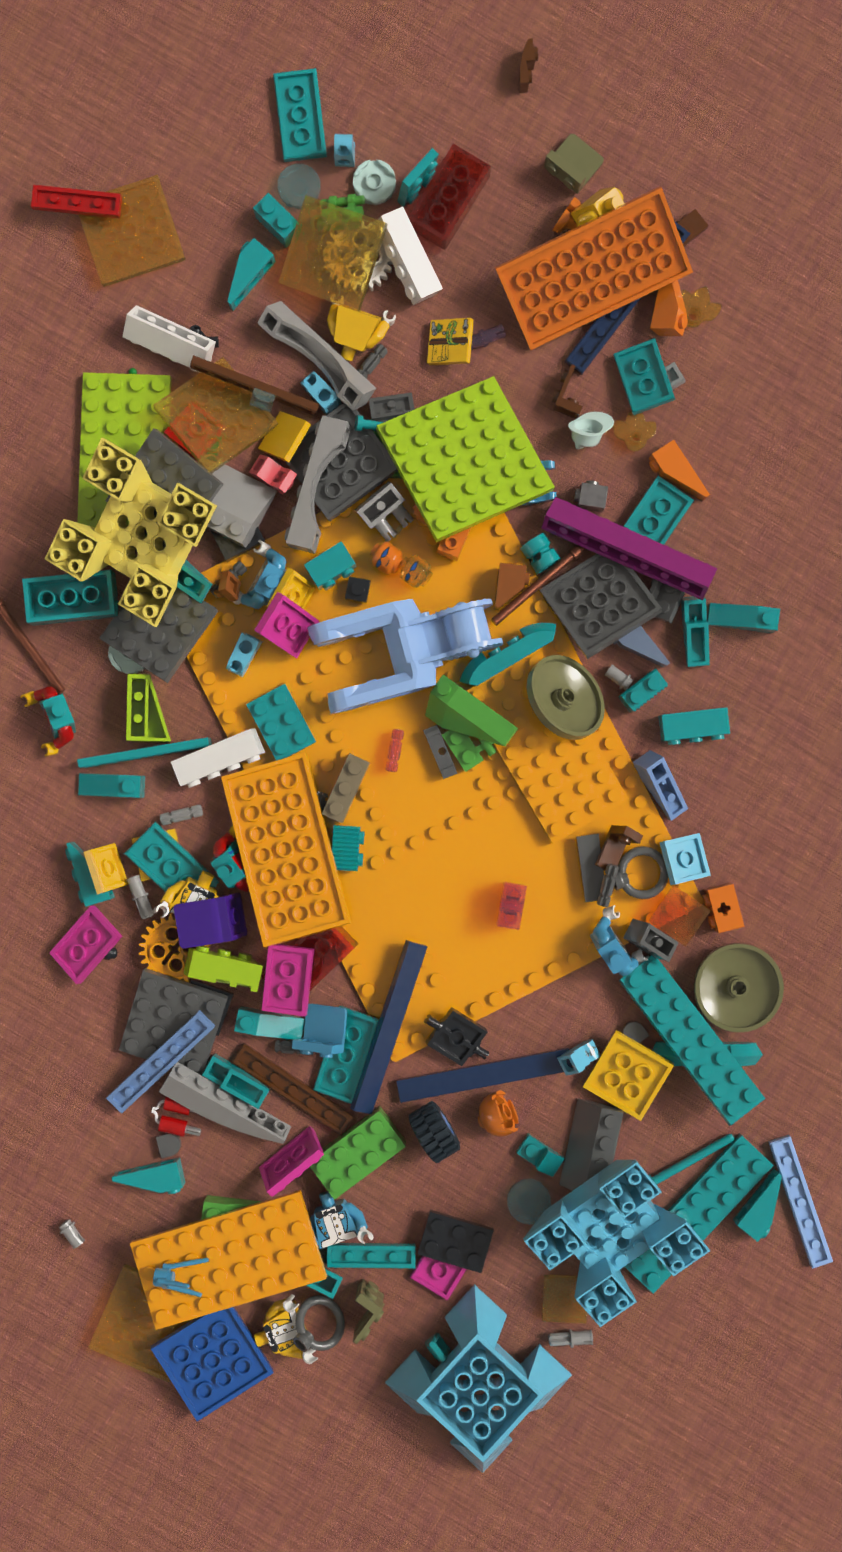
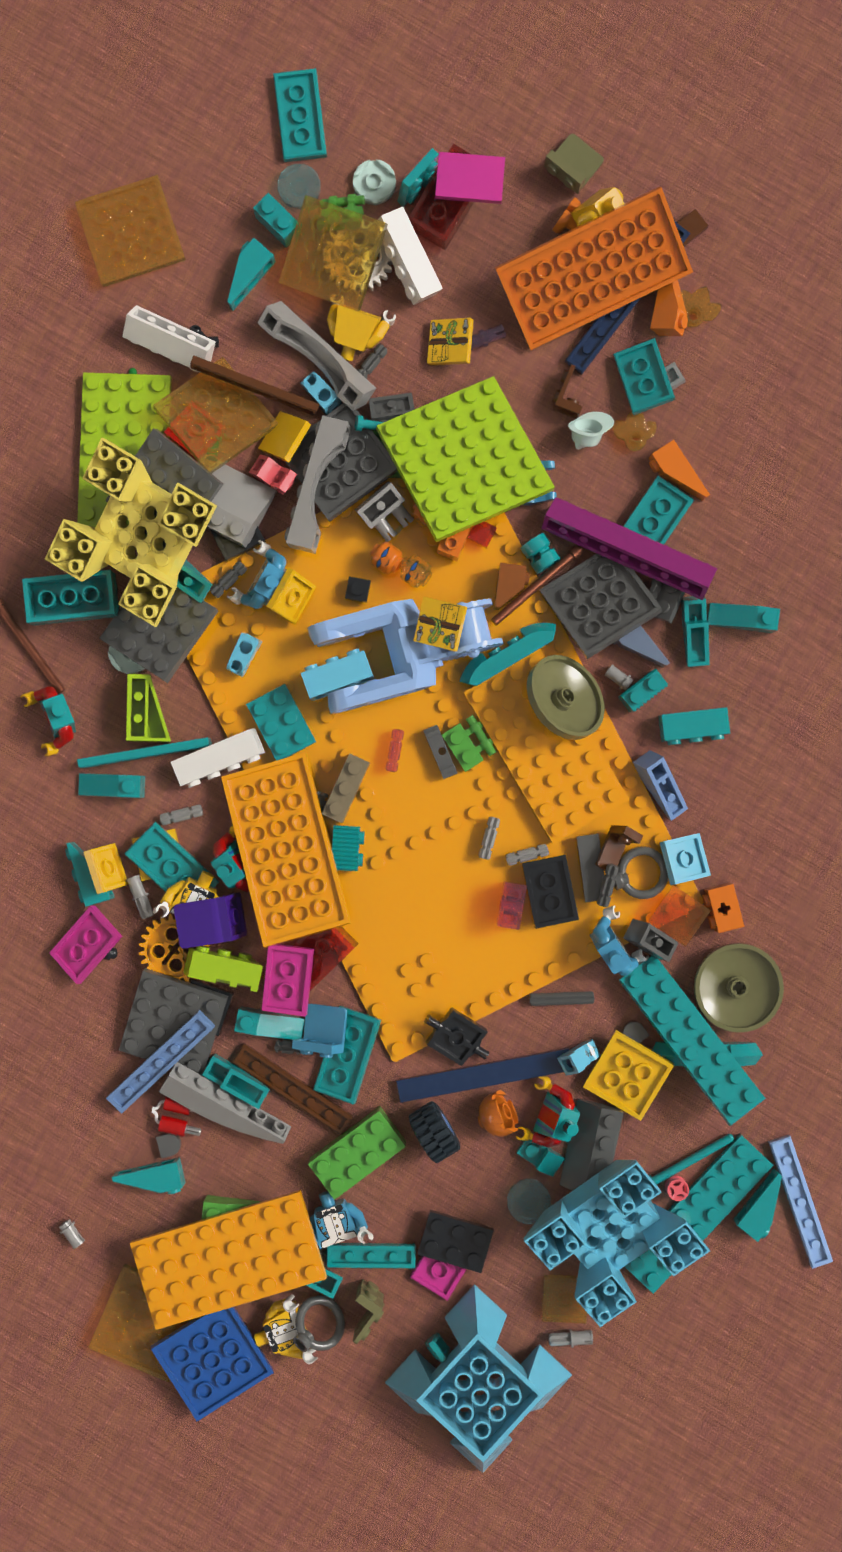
red plate [31,185,122,219] -> none
dark azure plant [153,1258,209,1297] -> none
dark orange tile [214,570,241,602] -> none
clear light blue tile [250,388,276,412] -> none
dark pink plate [254,592,319,658] -> none
dark pink plate [259,1126,324,1197] -> none
teal brick [304,541,357,590] -> none
medium azure leg [334,134,355,167] -> none
dark blue tile [350,940,428,1114] -> none
bright green wedge [425,675,519,747] -> none
reddish brown slope [518,38,538,93] -> none
flat silver brick [574,480,608,512] -> none
none -> medium azure brick [301,649,374,701]
none -> yellow tile [413,597,467,651]
none -> dark pink tile [435,152,505,204]
none -> clear red tile [467,521,497,548]
none -> light grey axle [479,816,500,860]
none -> light grey axle [506,844,549,866]
none -> torso [516,1076,580,1148]
none -> black plate [522,854,579,929]
none -> dark grey axle [529,991,595,1006]
none -> coral wheel [665,1175,689,1201]

